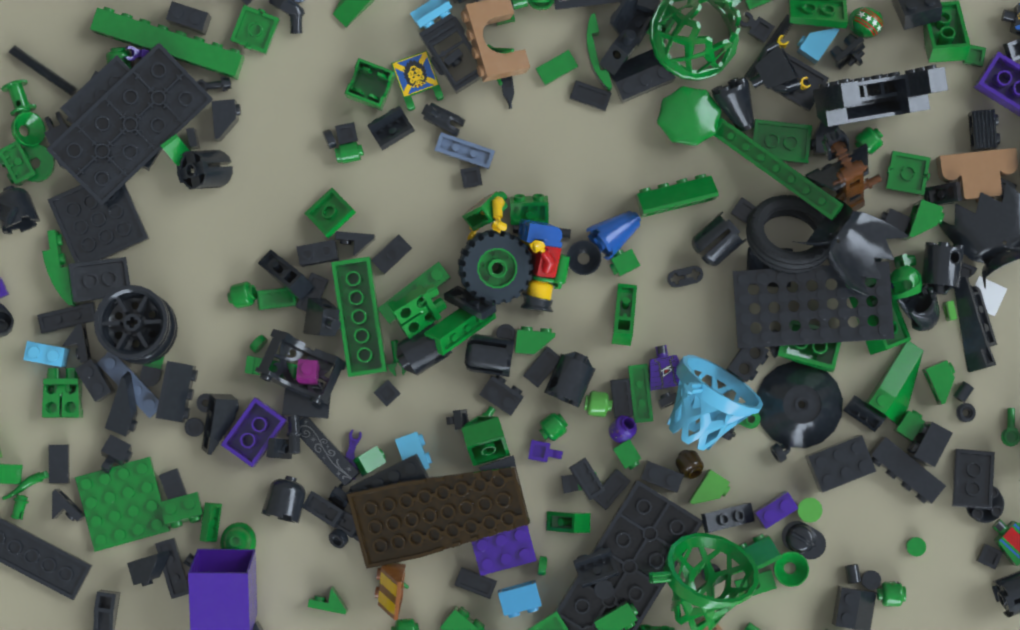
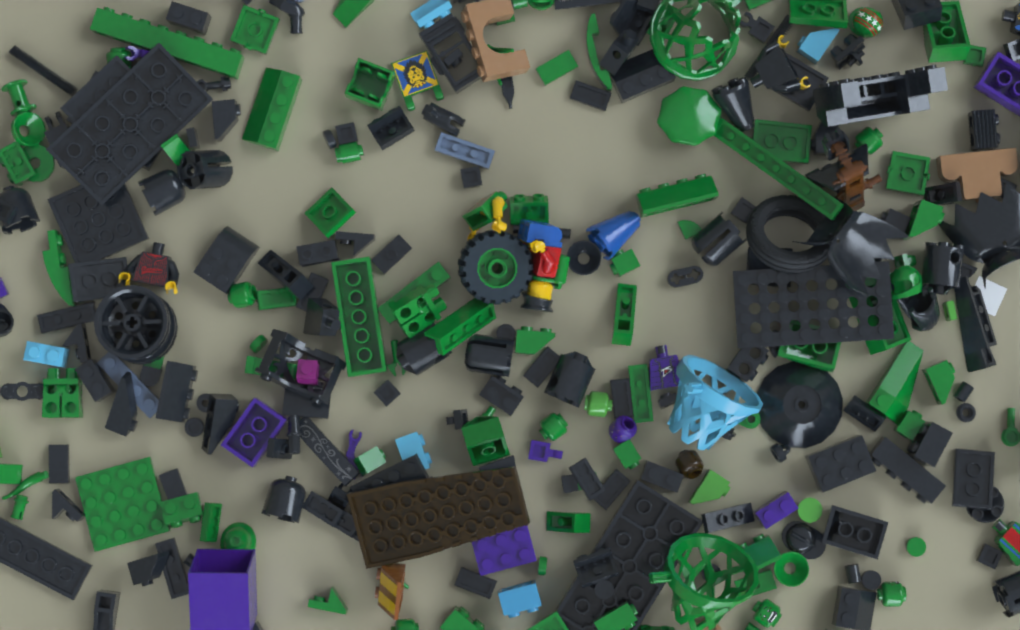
black brick [101,435,133,474] -> none
black tile [329,529,348,548] -> none
black plate [444,286,497,320] -> none
none -> black piece [0,382,44,401]
none -> black torso [118,242,179,294]
none -> black cylinder [138,169,186,216]
none -> black brick [194,226,260,294]
none -> green slope [242,68,302,151]
none -> green tile [677,220,702,240]
none -> green head [752,599,782,628]
none -> black brick [821,505,889,560]

